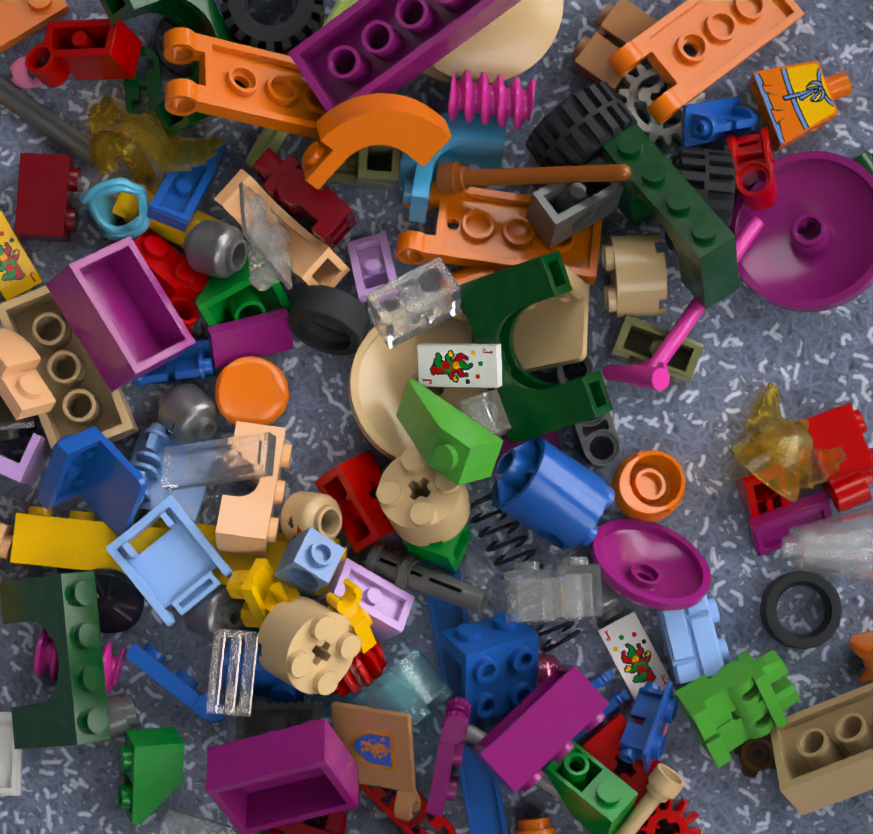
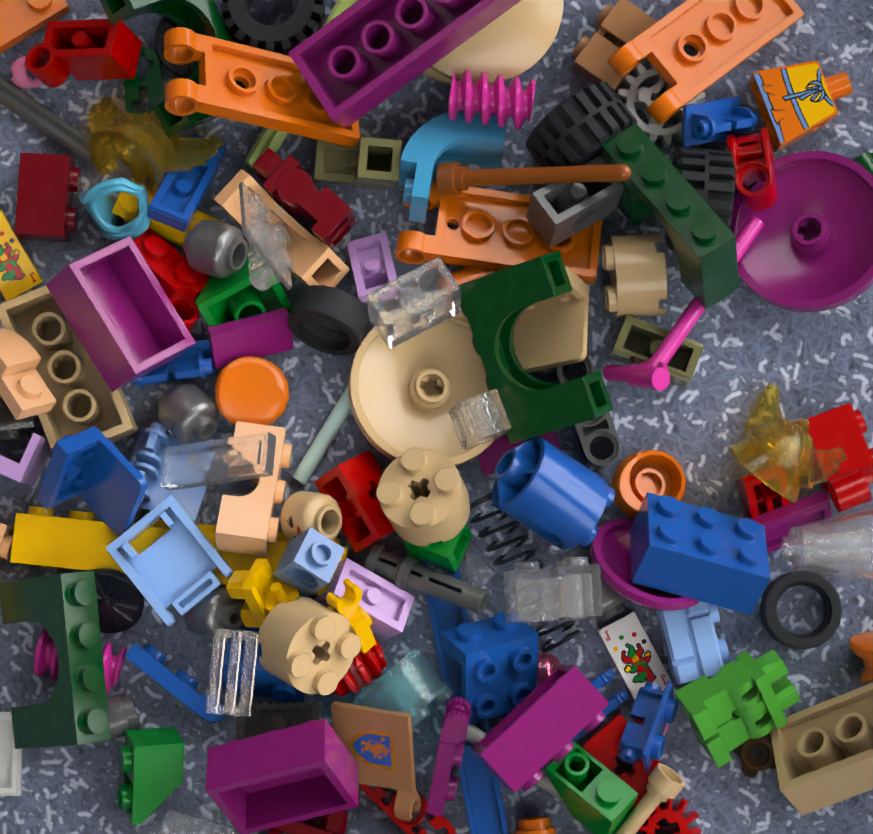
orange arch [301,93,452,190] -> none
bright green slope [396,379,503,486] -> none
white tile [417,343,503,388] -> none
none -> light aqua bar [292,385,351,485]
none -> blue piece [630,492,770,615]

